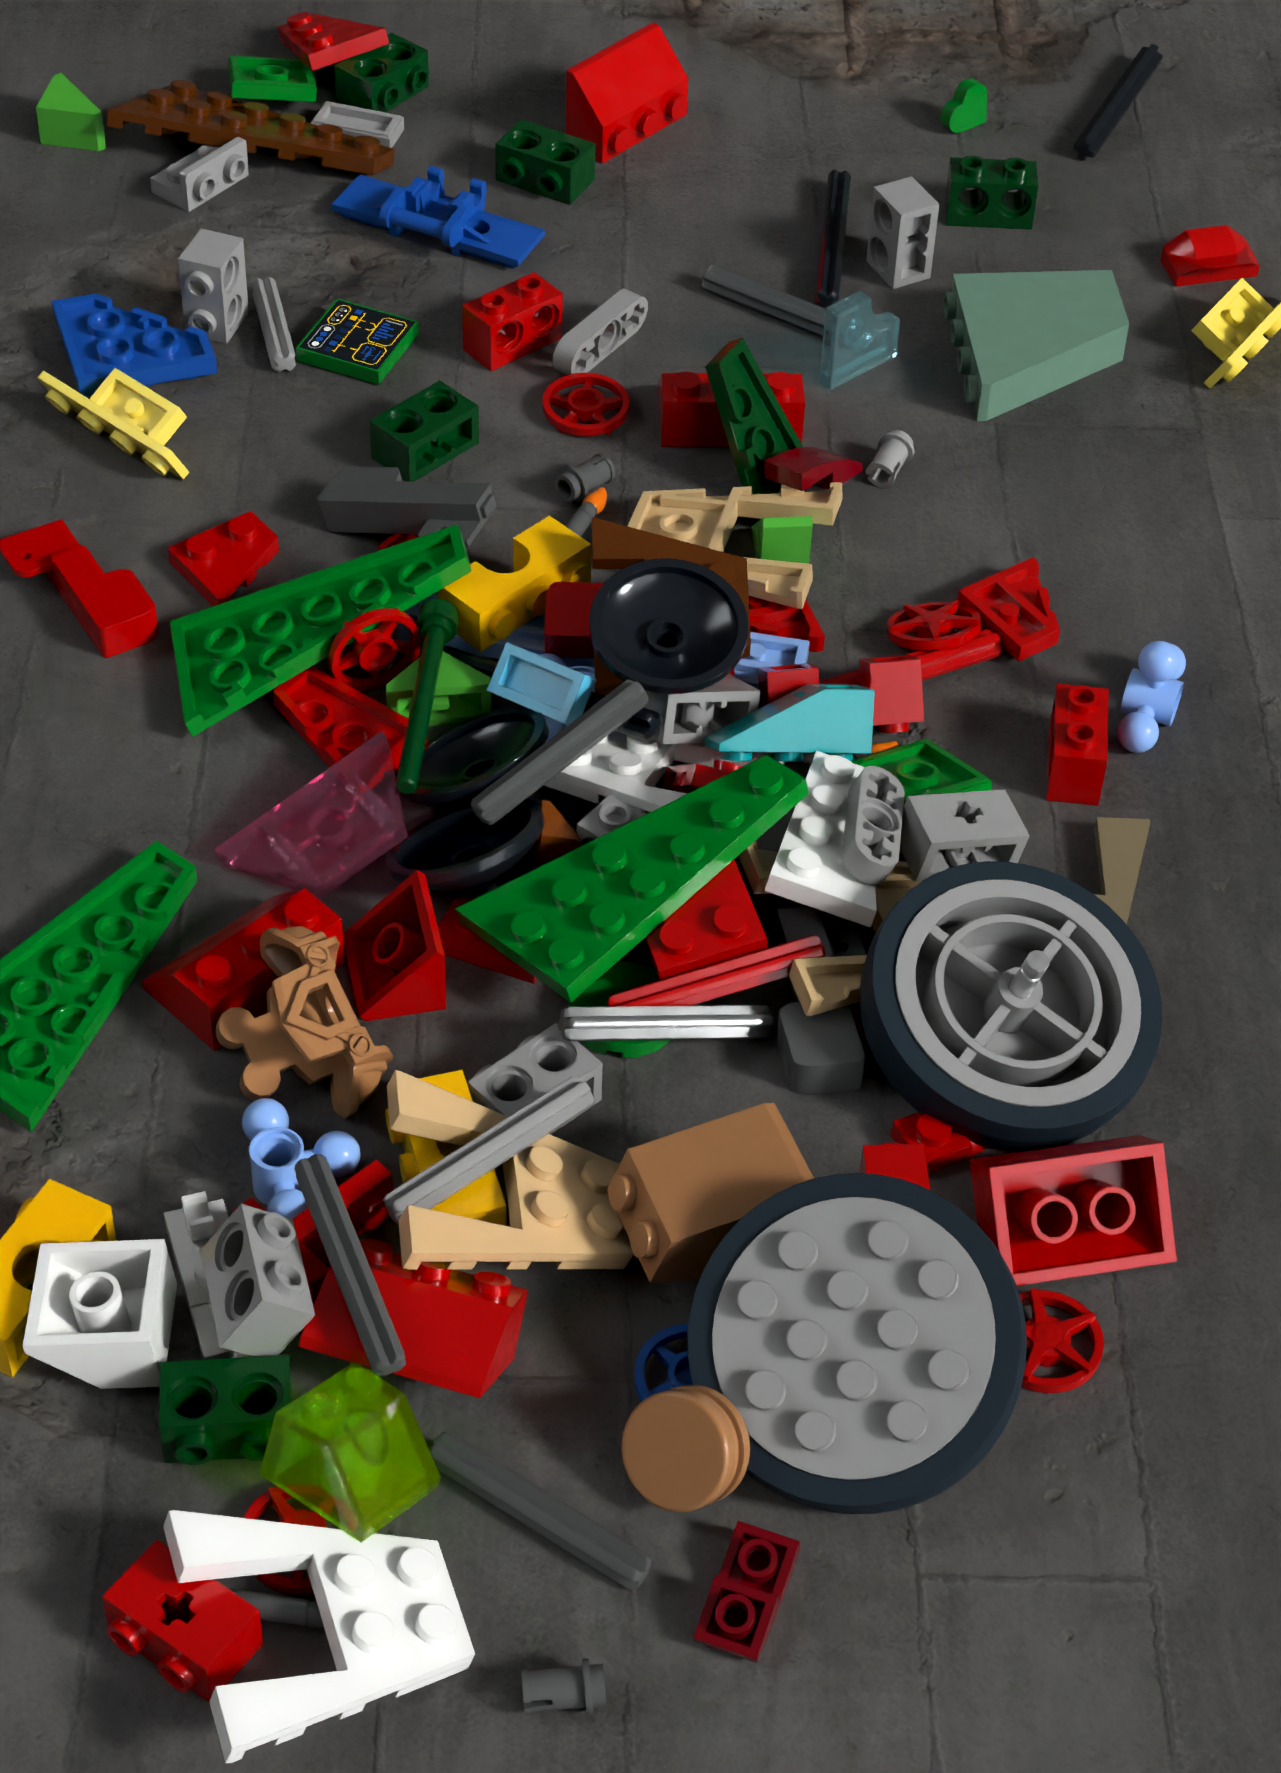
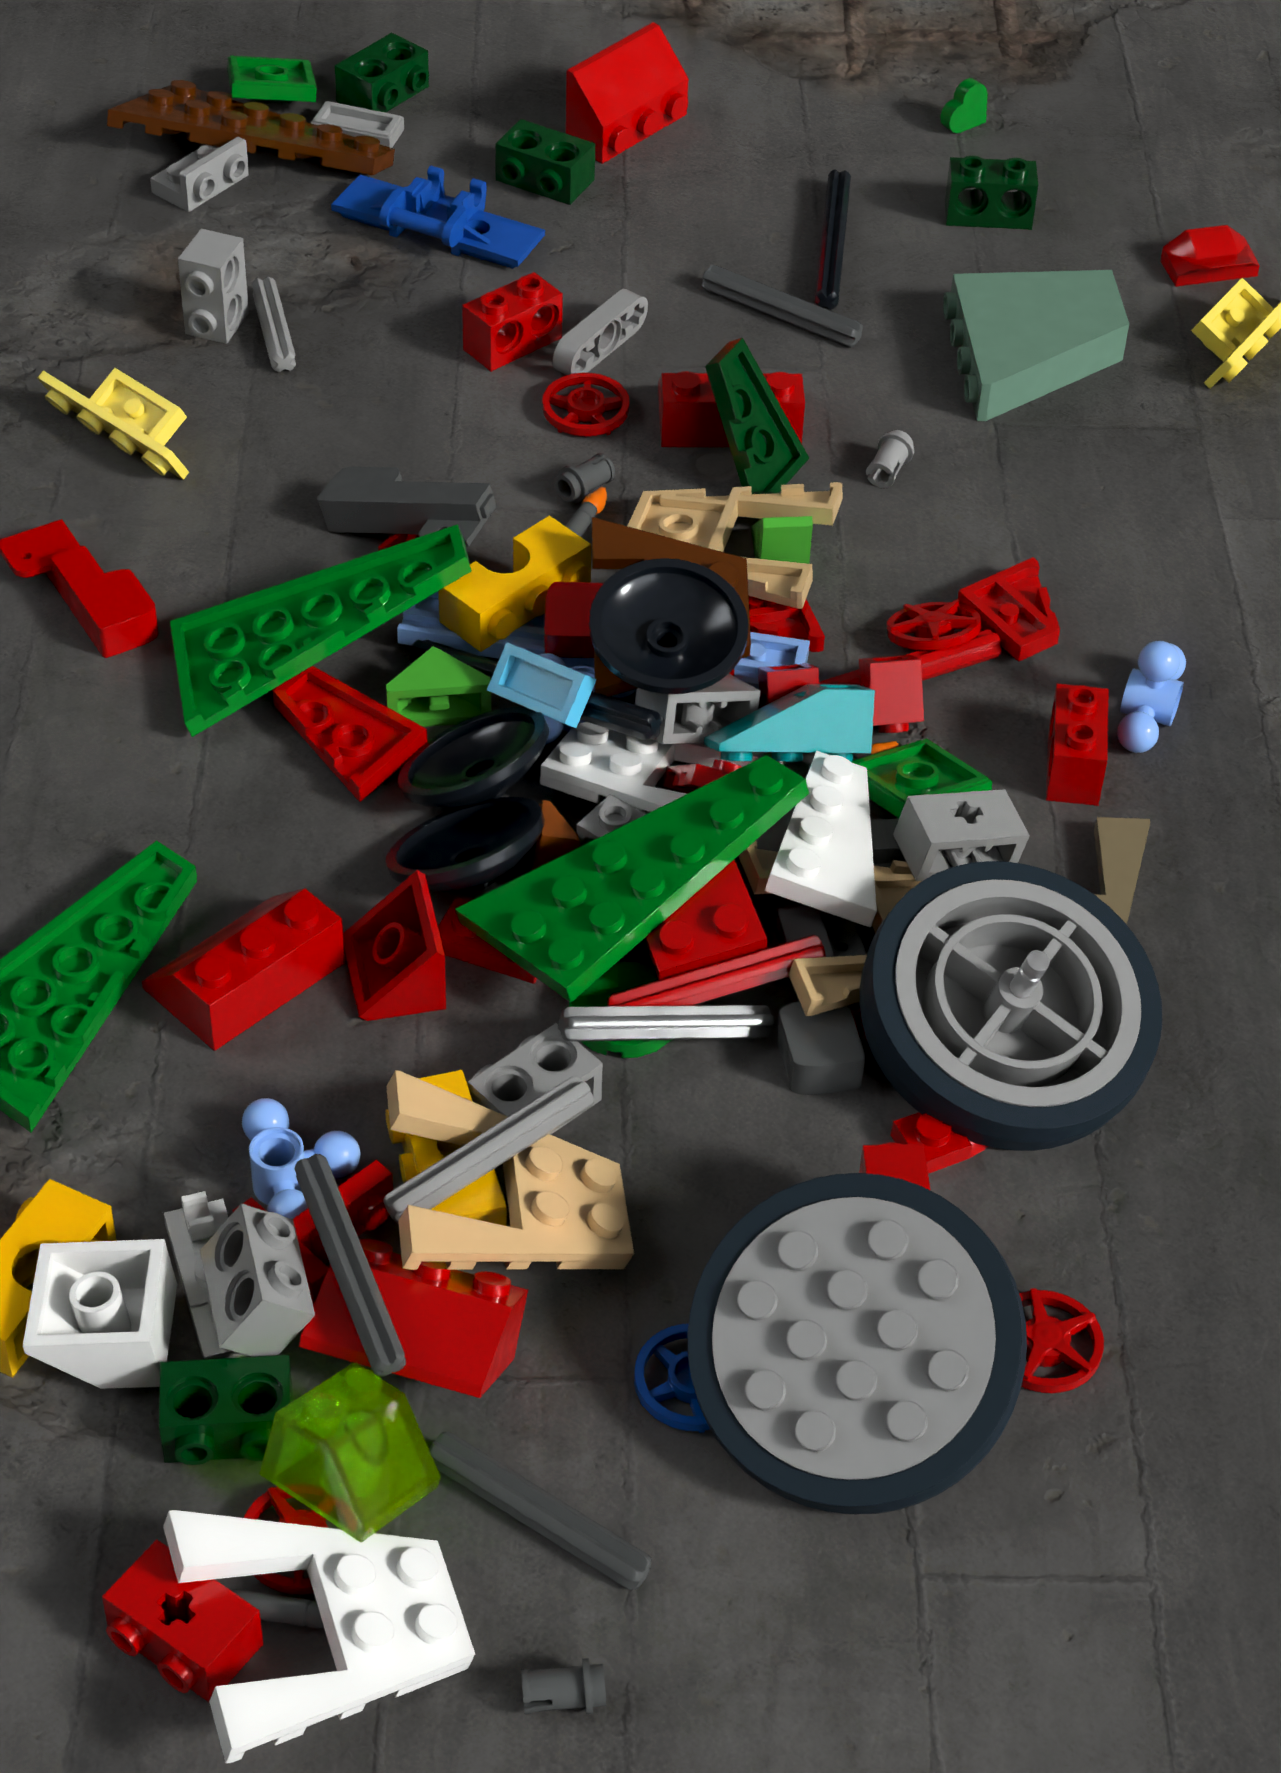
bright green slope [36,73,106,151] -> none
blue plate [51,293,217,396] -> none
red wing [168,511,279,606] -> none
clear pink wing [214,731,408,899] -> none
medium nougat piece [215,926,393,1119] -> none
red wing [277,12,390,71] -> none
tile [296,298,419,385] -> none
red wheel [328,608,422,691] -> none
dark green brick [369,380,479,482] -> none
dark green piece [395,599,460,794] -> none
dark grey axle [470,679,649,825] -> none
medium nougat slope [607,1103,814,1283] -> none
medium nougat head [621,1385,750,1512] -> none
dark red slope [693,1521,801,1663] -> none
dark red slope [764,447,863,491] -> none
clear light blue tile [819,291,900,390] -> none
light grey beam [841,766,905,885] -> none
light grey brick [866,176,939,289] -> none
red slope [970,1135,1177,1286] -> none
black axle [1073,44,1163,160] -> none

